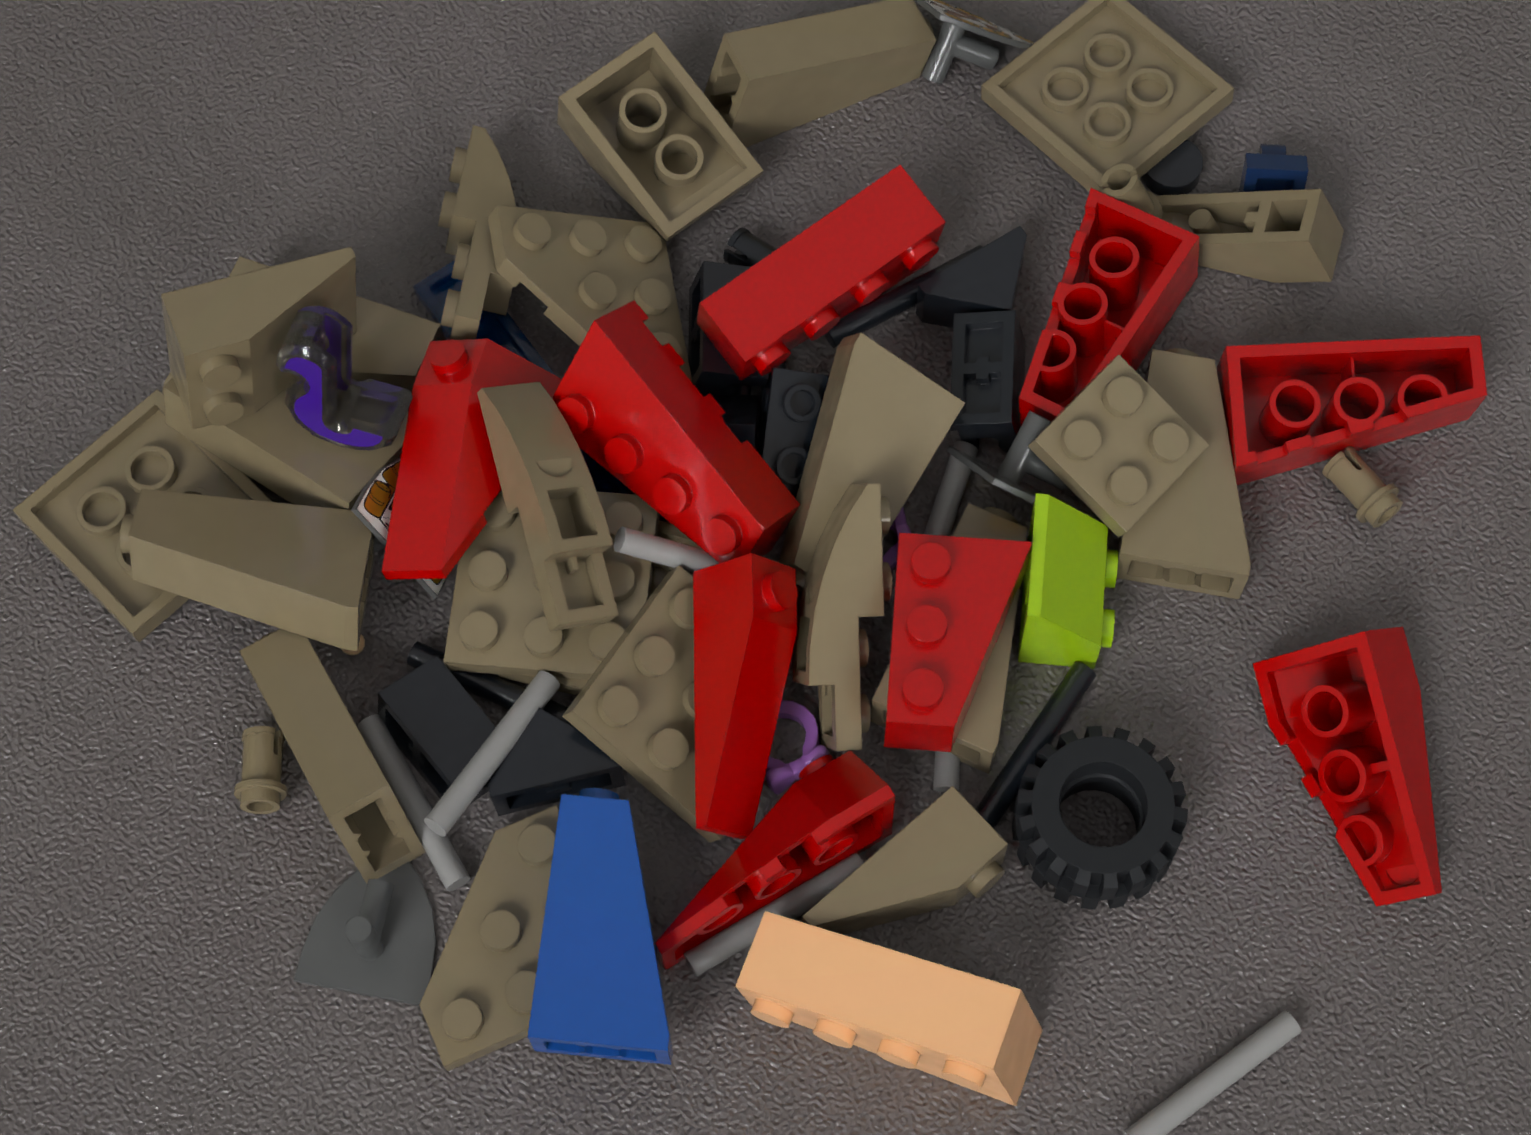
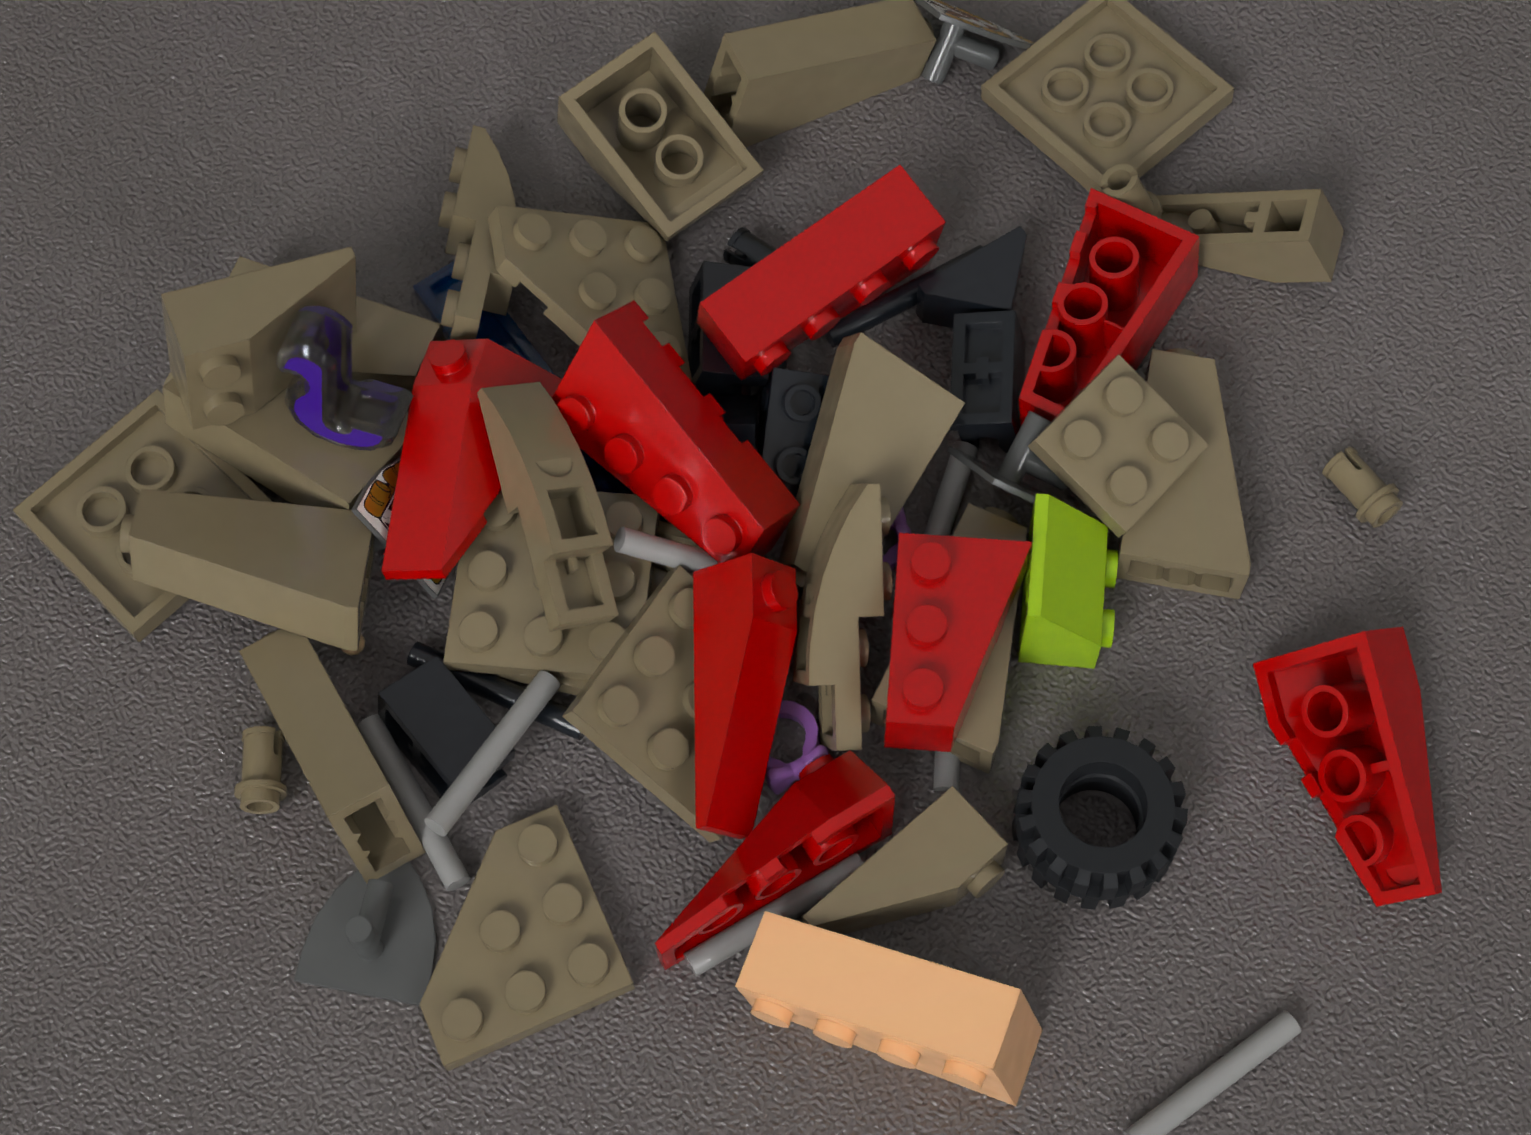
black slope [488,708,626,816] -> none
blue slope [527,788,673,1065] -> none
black bar [975,662,1096,829] -> none
black tile [1142,140,1203,195] -> none
red wedge [1216,335,1487,486] -> none
dark blue tile [1239,144,1308,192] -> none

